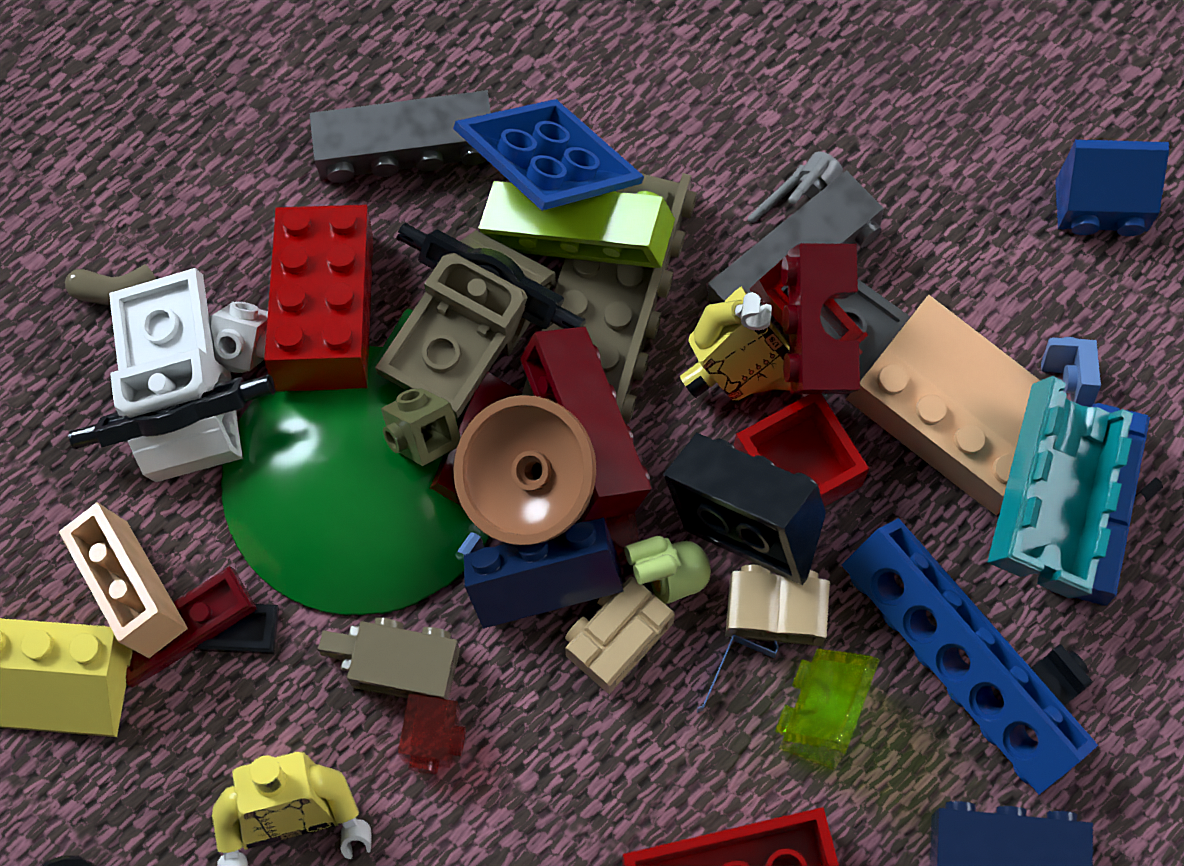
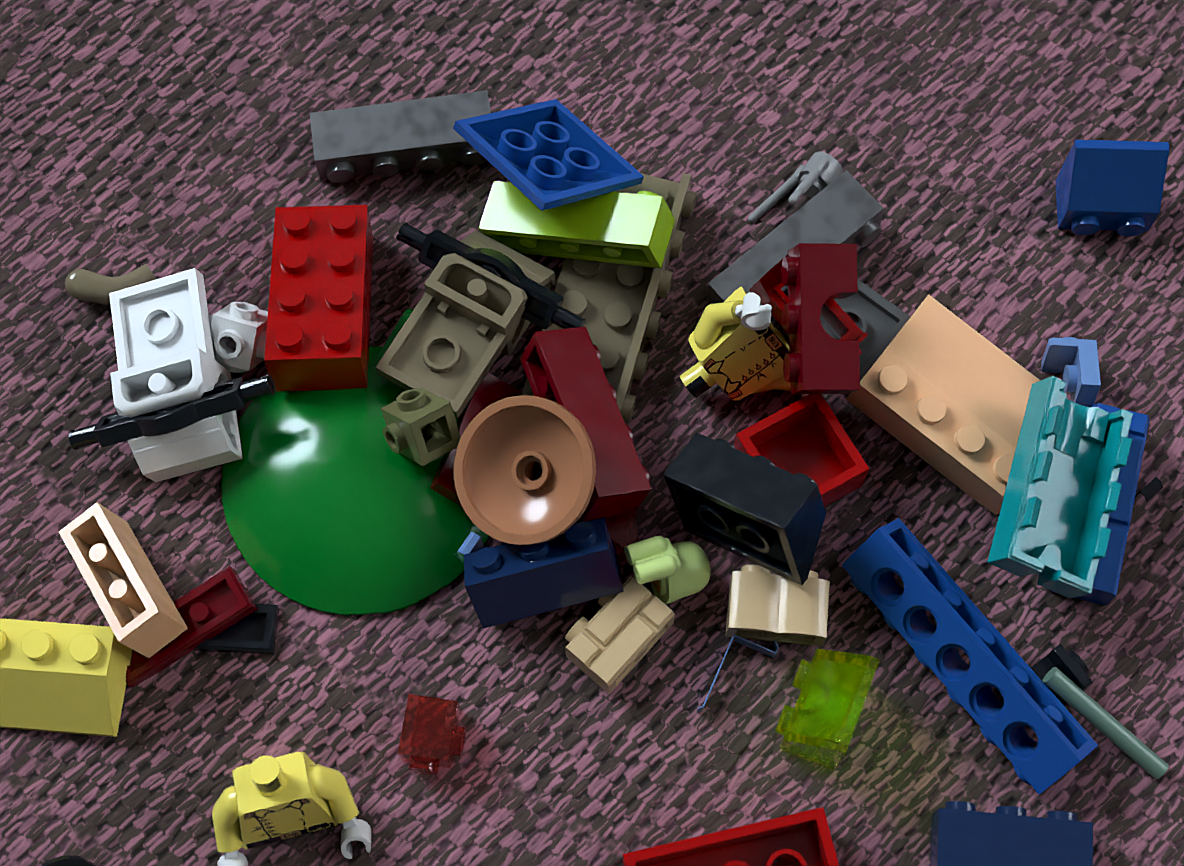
dark tan hinge [318,618,460,706] -> none
none -> sand green bar [1043,667,1169,779]

